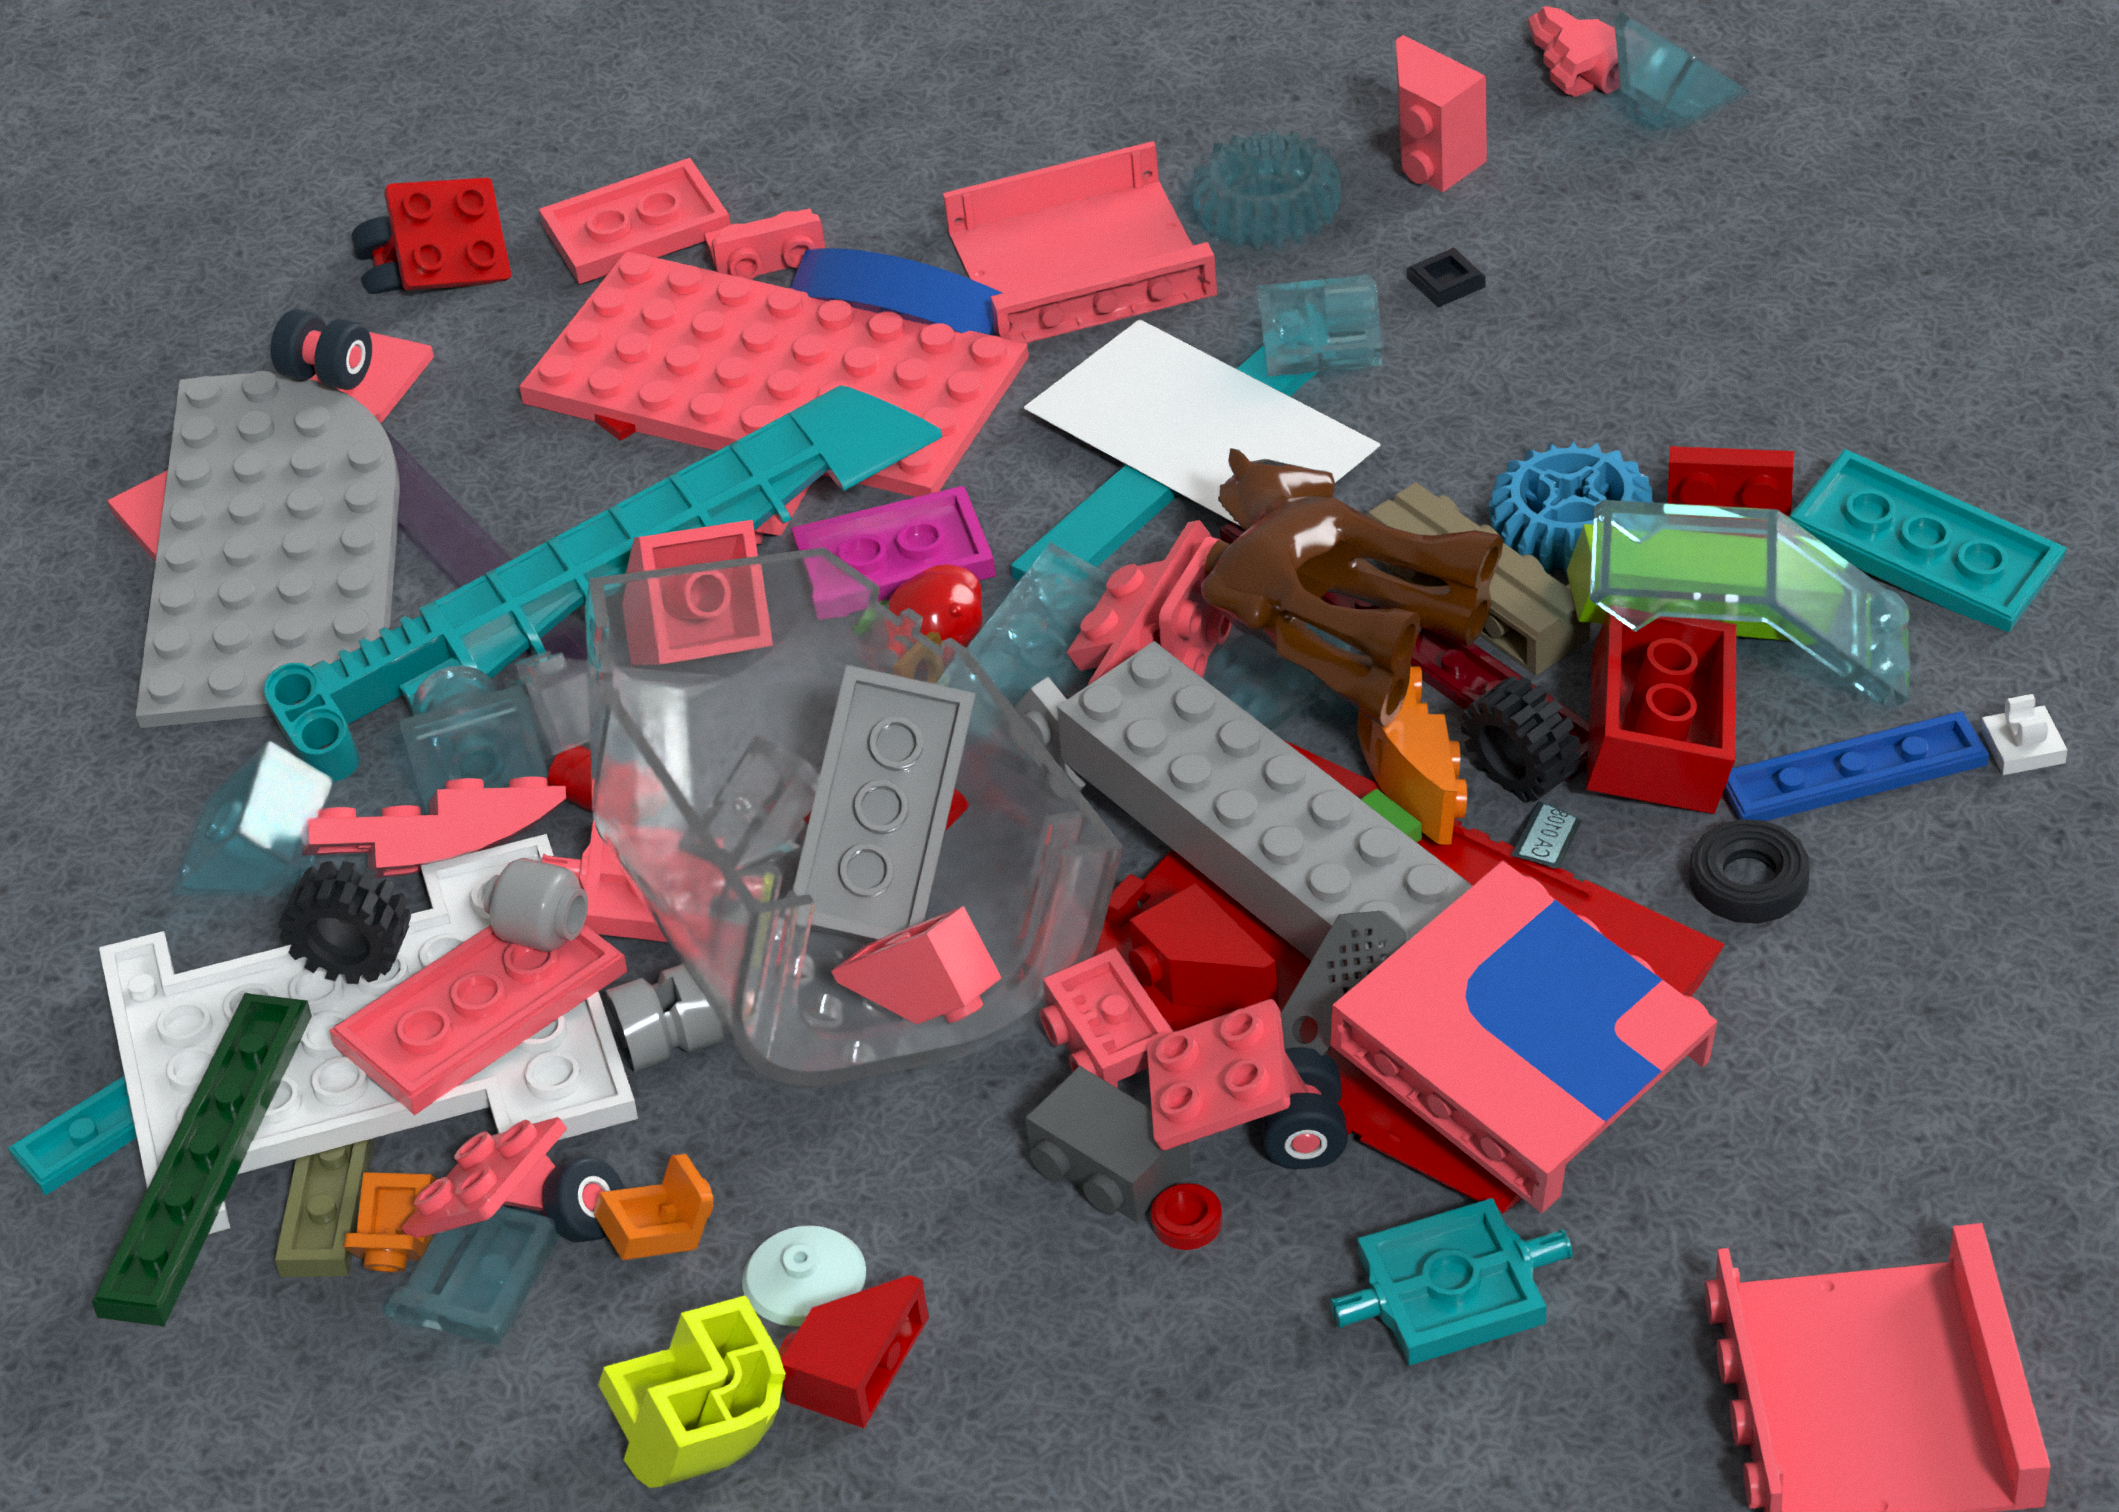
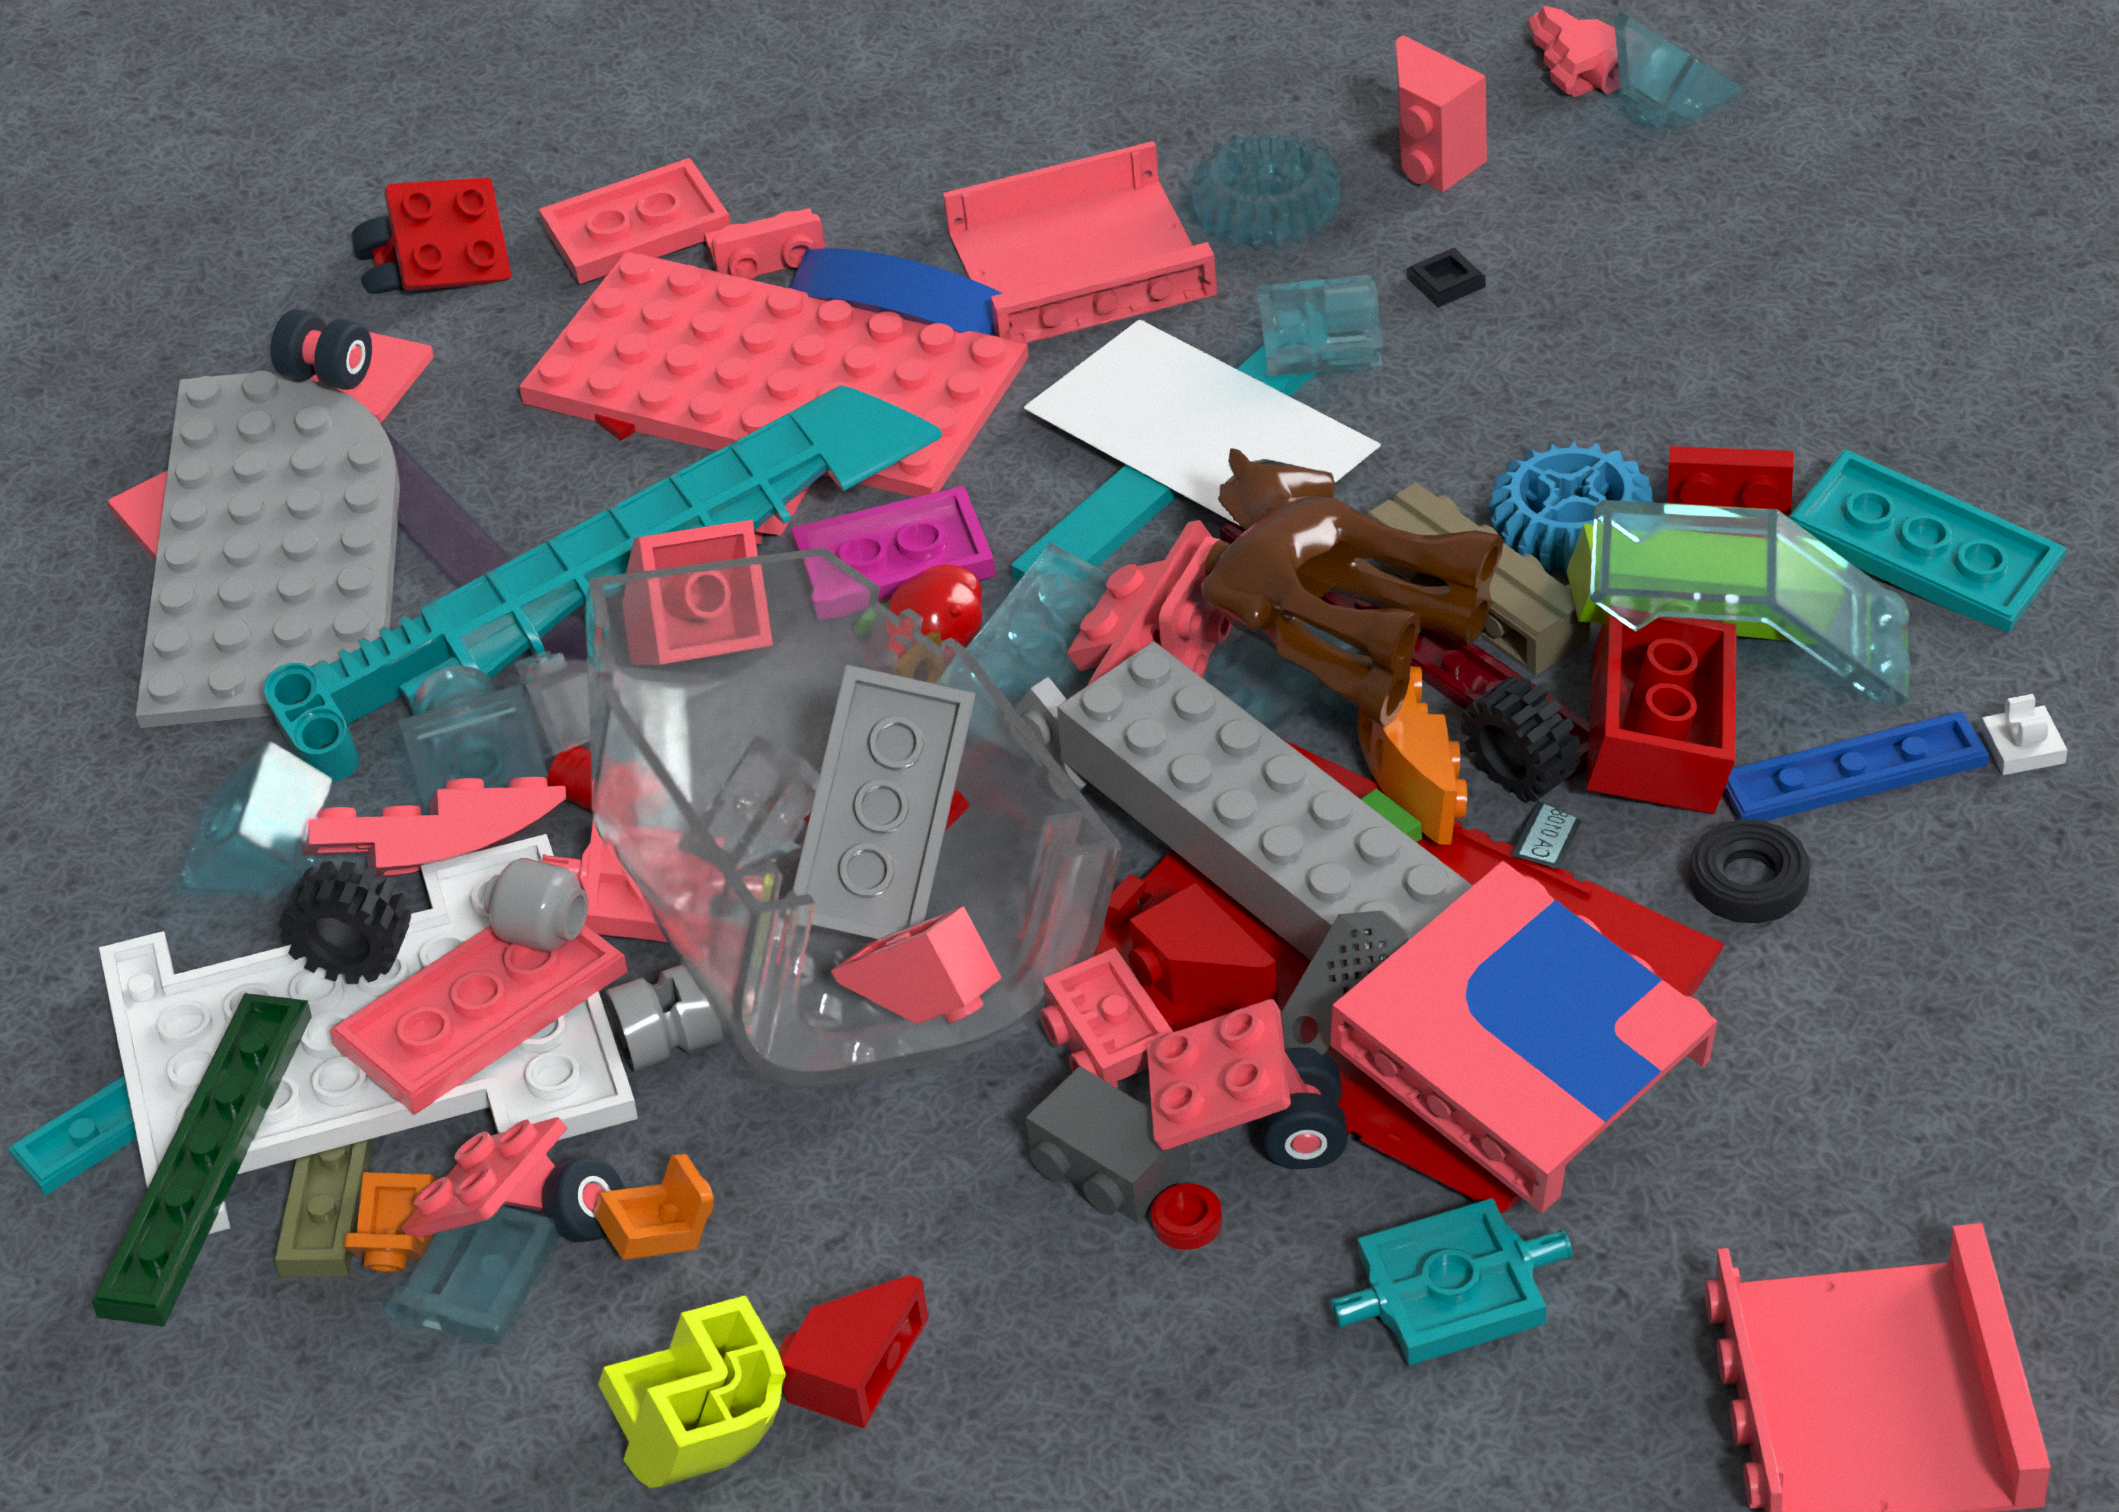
light aqua piece [742,1226,866,1326] -> none

